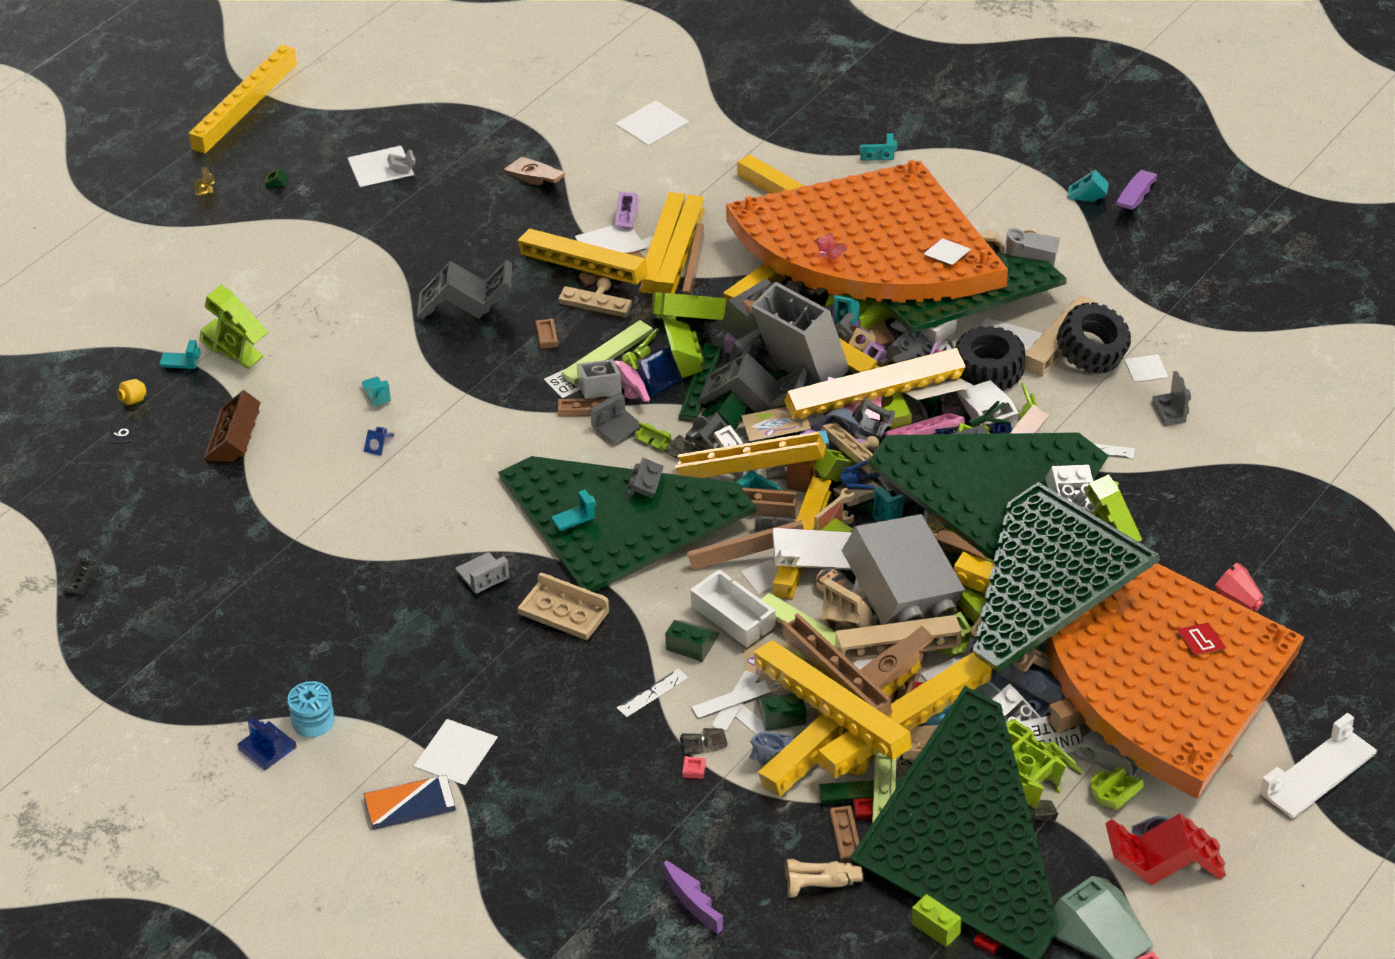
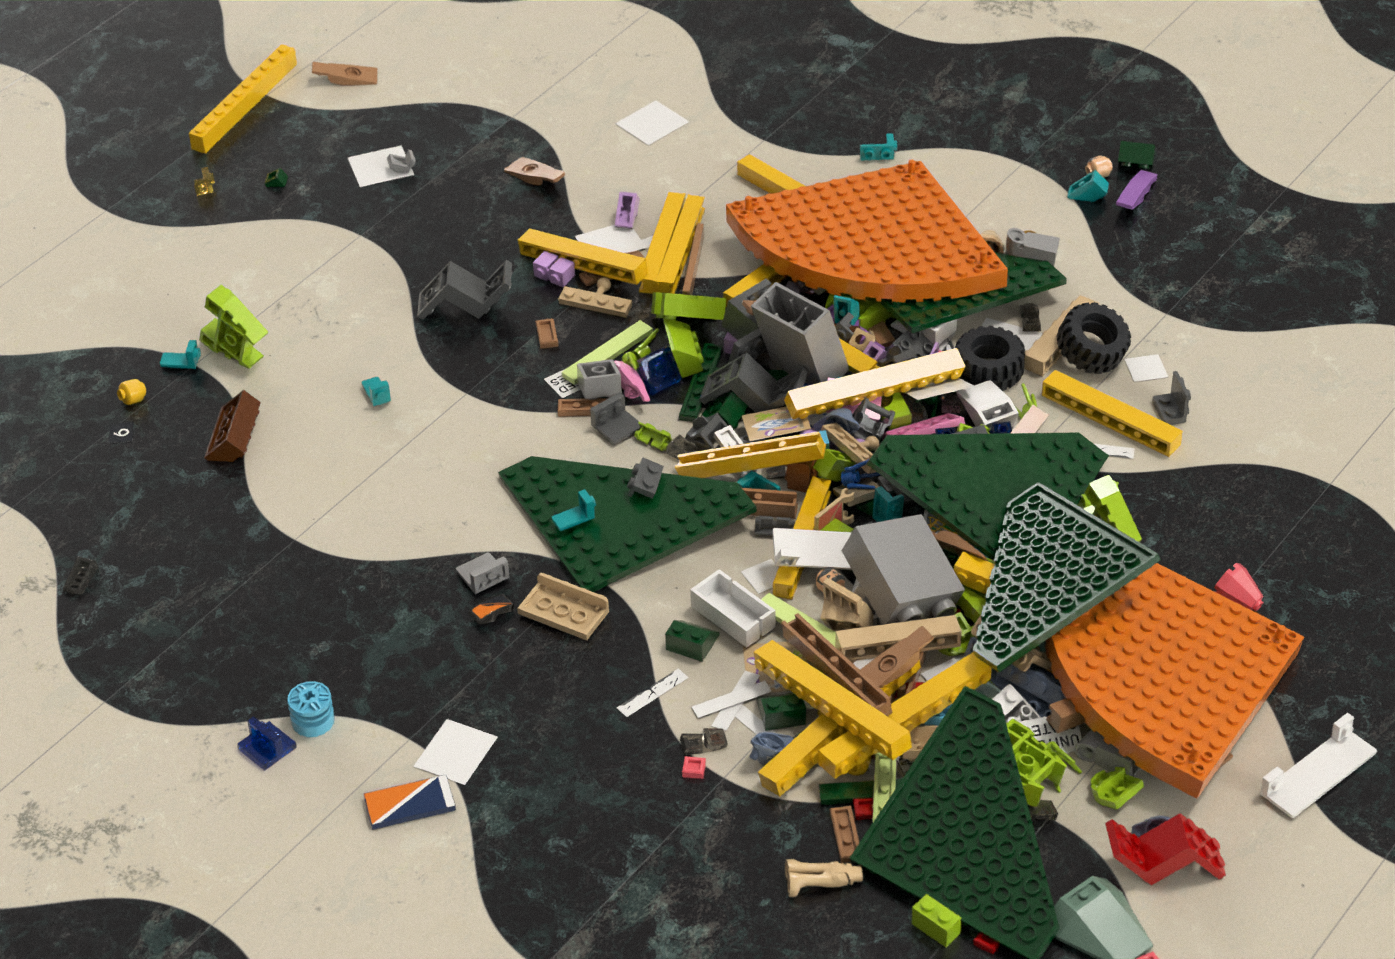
clear blue bracket [364,427,395,456] -> none
medium lavender slope [664,860,723,934] -> none
medium nougat tile [687,520,804,570] -> none
clear pink bracket [816,233,847,258] -> none
white sticker [924,238,971,265] -> none
dark green plant [969,401,1011,427] -> none
white slope [1045,465,1095,514] -> none
red sticker [1176,622,1227,655] -> none
none -> medium nougat piece [312,62,377,85]
none -> slope [468,594,515,625]
none -> lavender piece [533,251,575,287]
none -> clear smoke slope [1019,303,1041,332]
none -> yellow brick [1042,370,1183,457]
none -> light nougat head [1085,155,1112,178]
none -> dark green slope [1118,141,1156,169]

